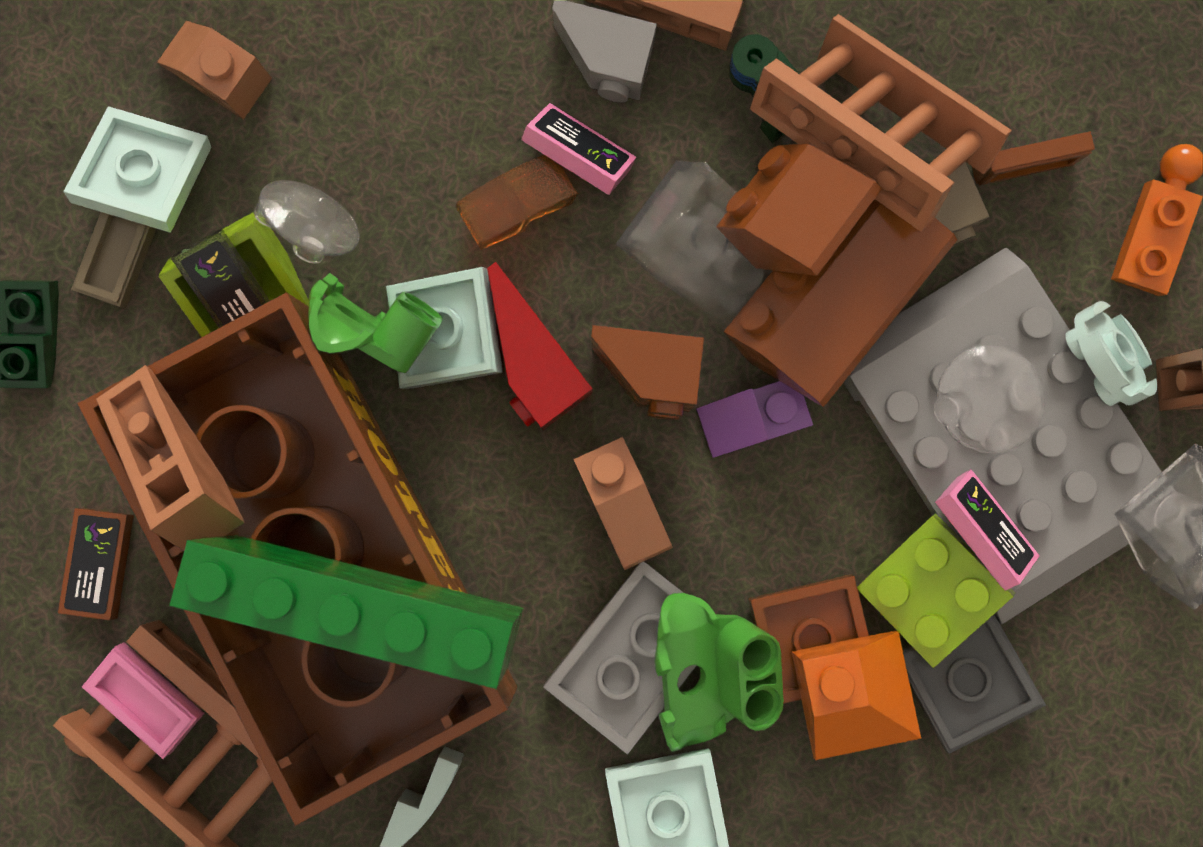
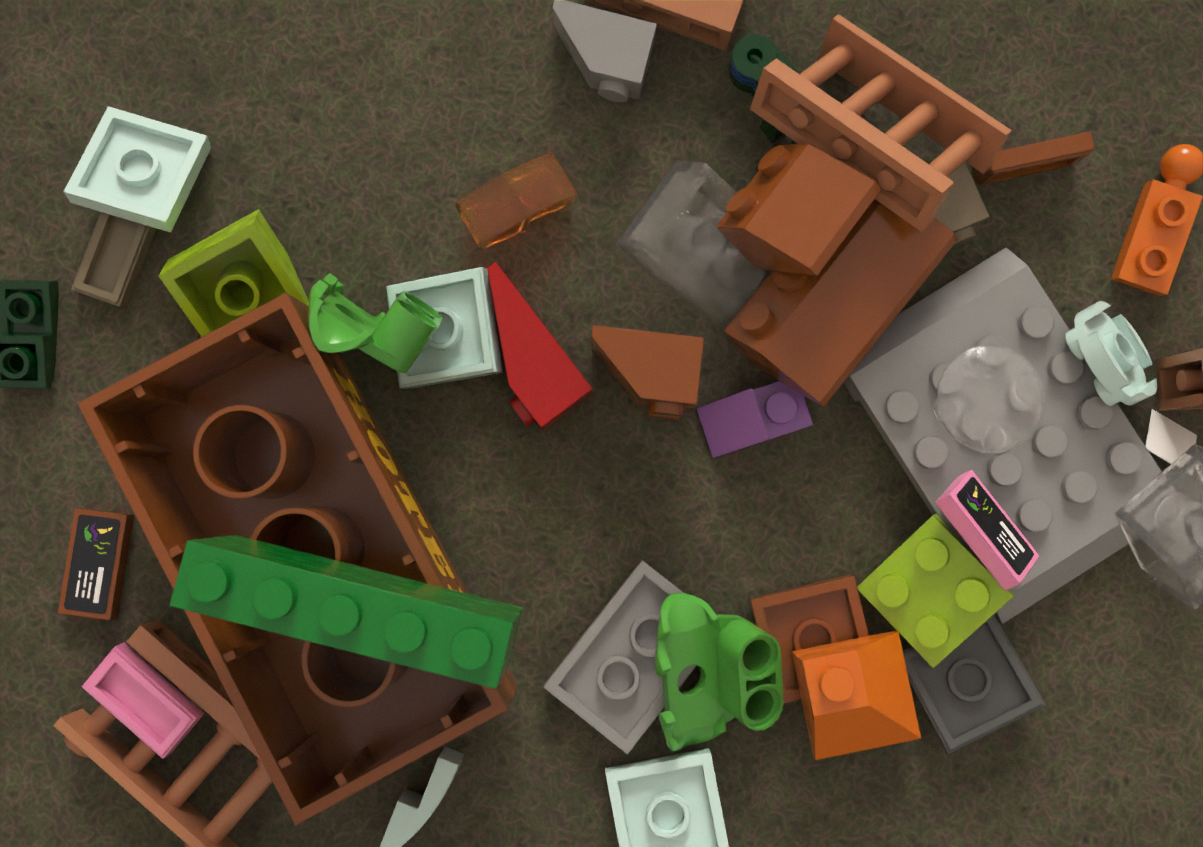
nougat slope [96,365,244,551] -> none
nougat slope [157,21,272,120] -> none
tile [171,228,270,328] -> none
clear dish [254,180,360,264] -> none
tile [521,103,636,195] -> none
nougat slope [573,437,673,570] -> none
none -> white sticker [1145,409,1197,476]

